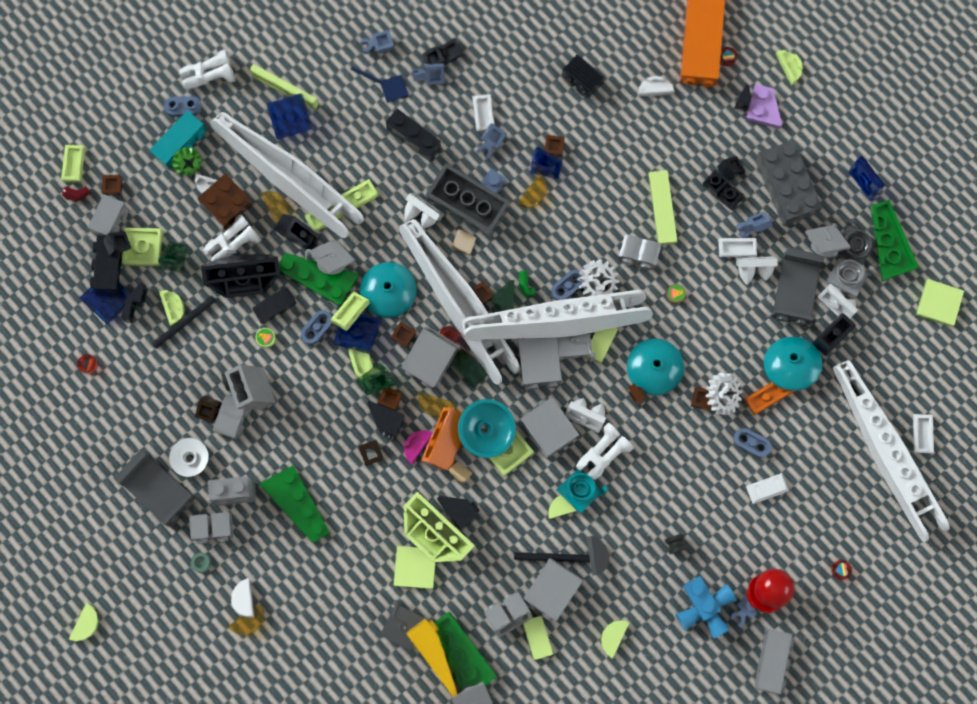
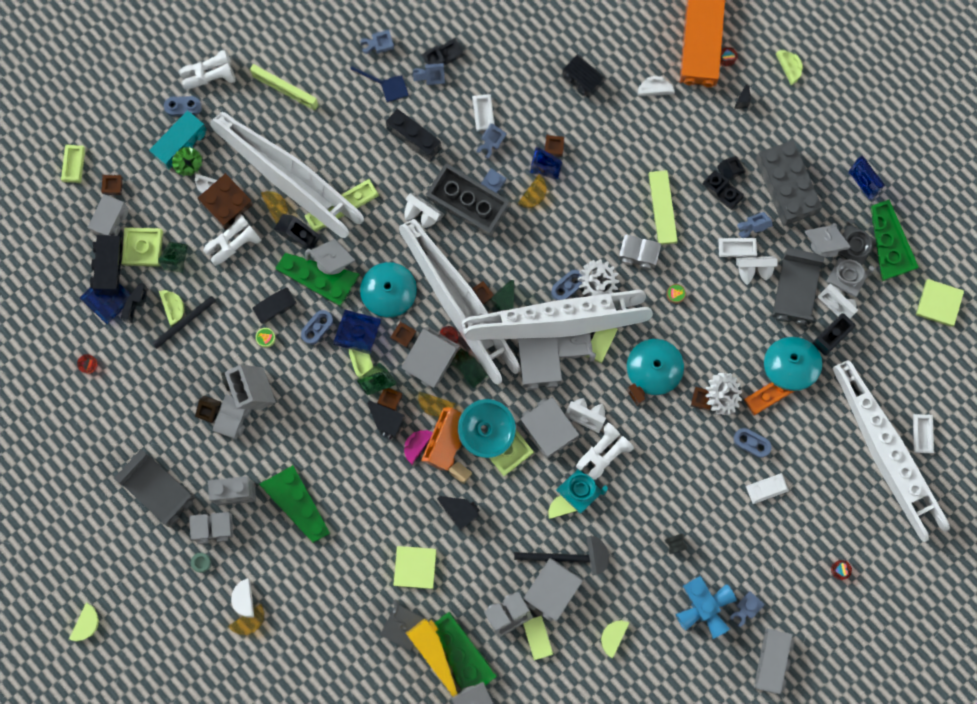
dark red arm [62,186,91,202] -> none
black slope [104,232,132,256] -> none
white dish [169,438,209,477] -> none
black wedge [201,253,280,298] -> none
clear blue tile [267,93,313,140] -> none
yellowish green tile [331,291,370,331] -> none
dark brown slope [358,440,384,466] -> none
yellowish green wedge [403,492,475,562] -> none
tan slope [452,229,476,255] -> none
green arm [519,270,536,298] -> none
lavender wing [746,84,782,129] -> none
red tile [746,569,795,614] -> none

